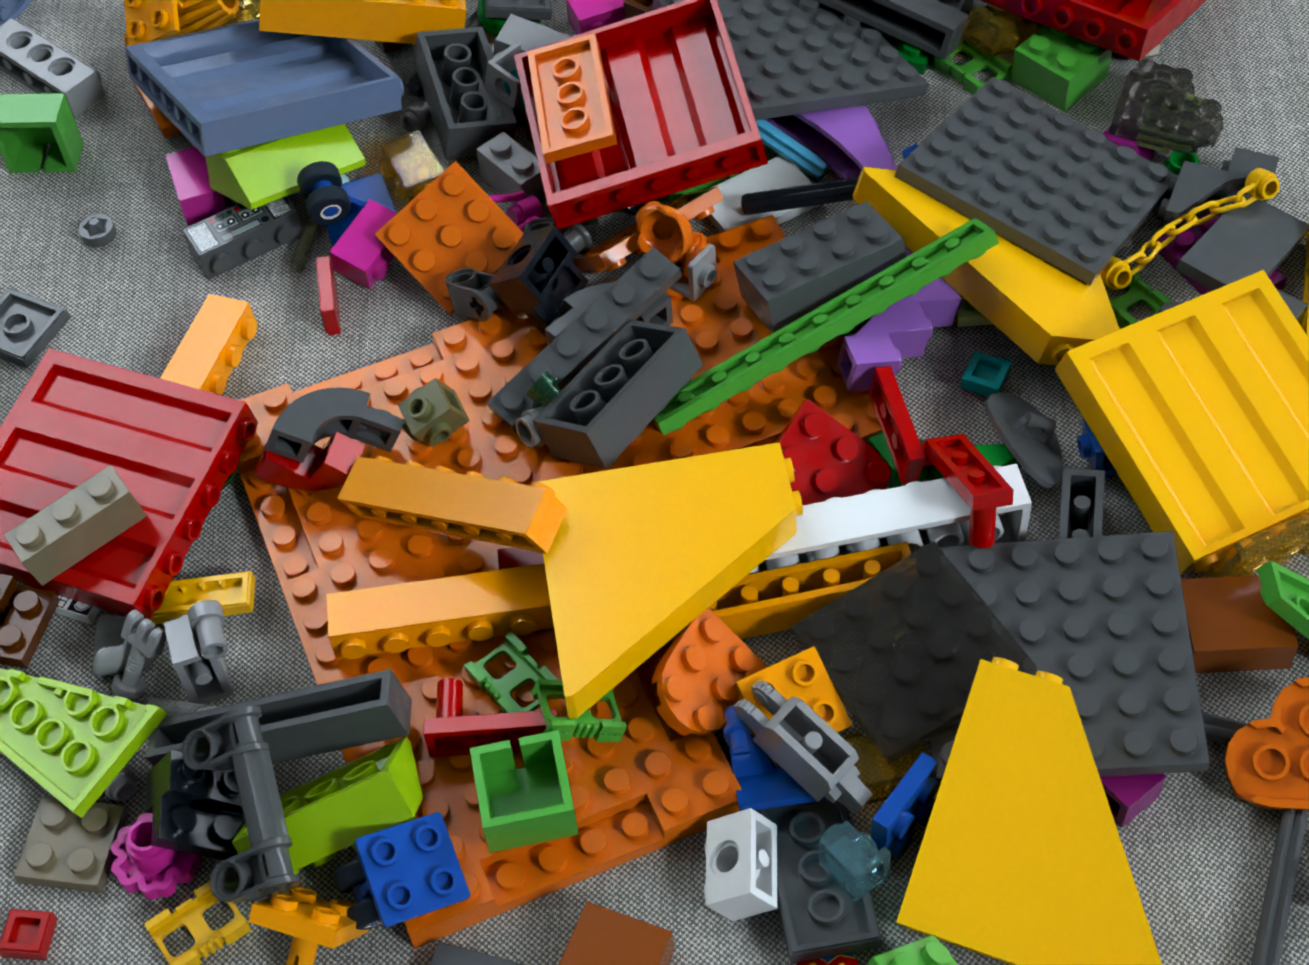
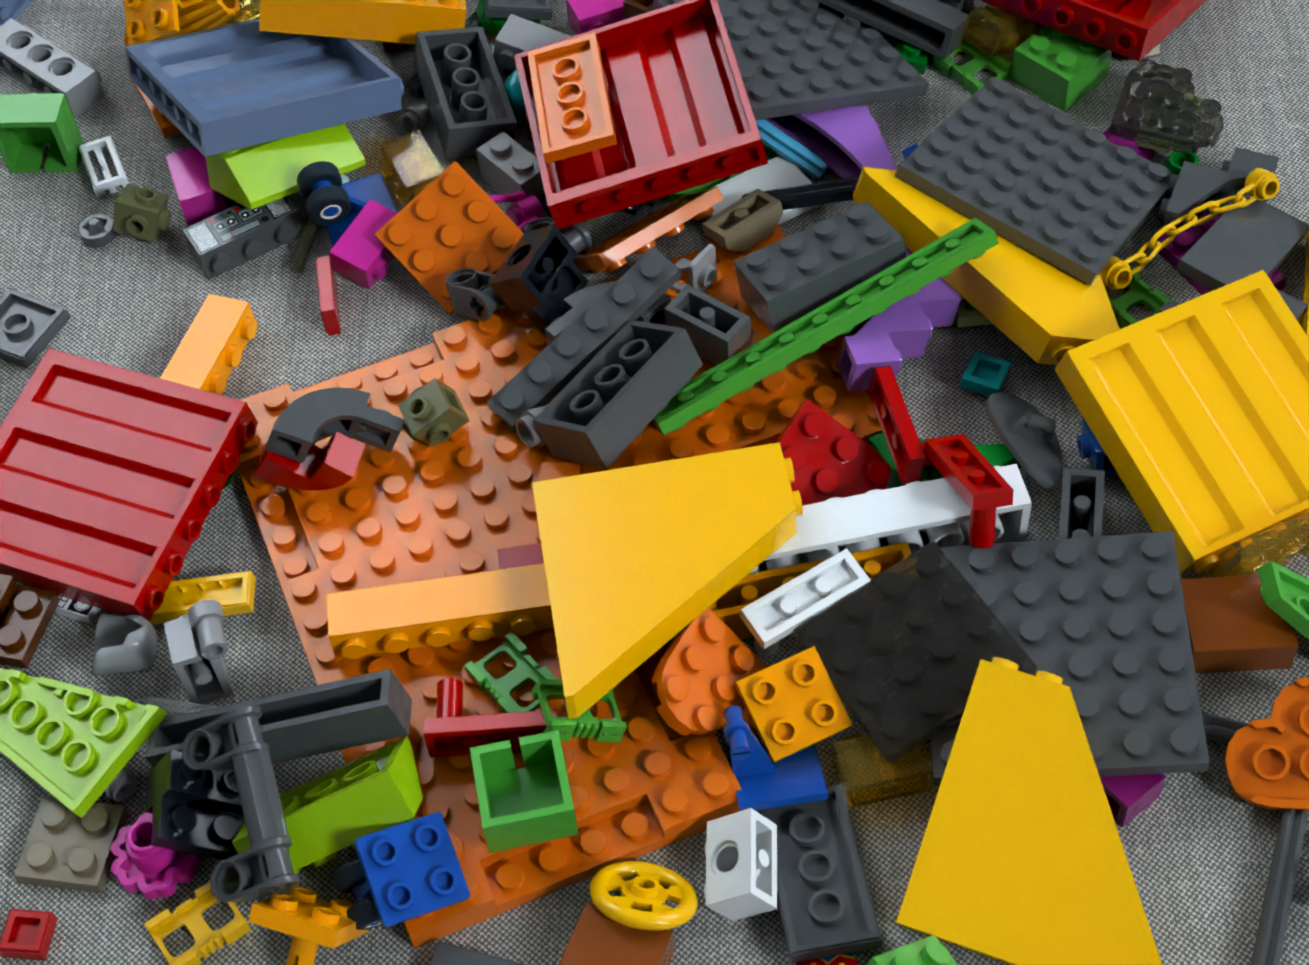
dark tan brick [4,465,147,586] -> none
light grey hinge [111,610,166,702] -> none
light orange brick [337,456,567,554] -> none
light grey bracket [484,42,522,108] -> none
clear green plate [526,371,562,407] -> none
orange hair [636,201,709,278] -> none
light grey hinge [734,680,873,814] -> none
clear light blue brick [819,821,891,902] -> none
blue plate [869,752,940,869] -> none
none -> white tile [78,135,129,198]
none -> olive brick [113,184,172,242]
none -> yellow plate [589,861,698,931]
none -> dark grey brick [664,284,751,365]
none -> dark tan slope [702,189,783,252]
none -> white piece [740,548,871,655]

